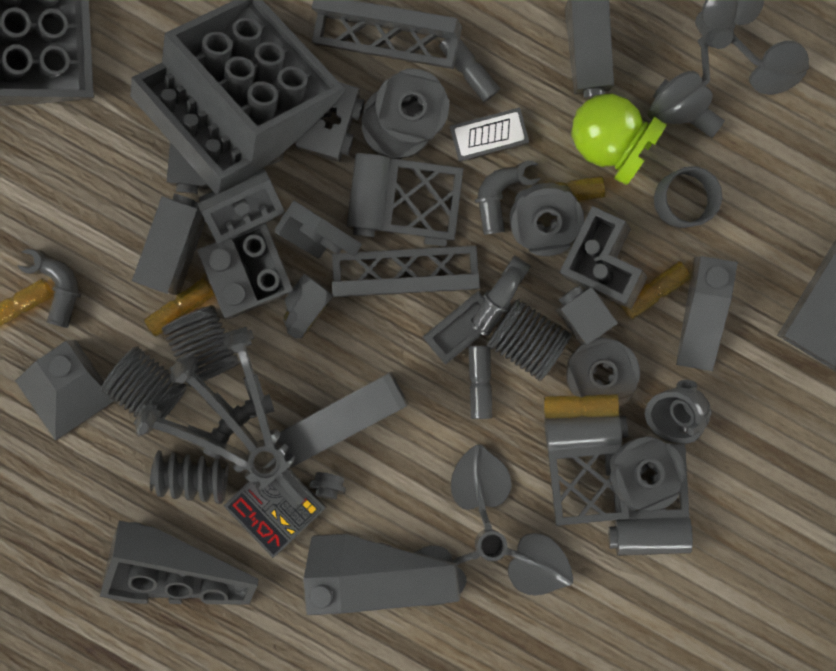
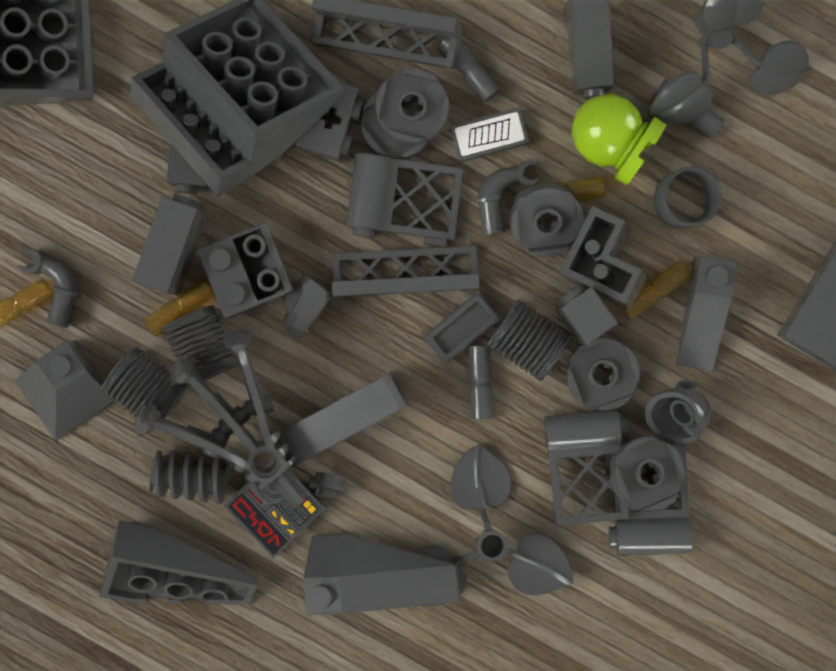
dark grey bracket [197,169,285,244] -> none
dark grey bracket [275,200,362,258] -> none
dark grey piece [470,255,531,335] -> none
clear yellow piece [544,394,619,418] -> none

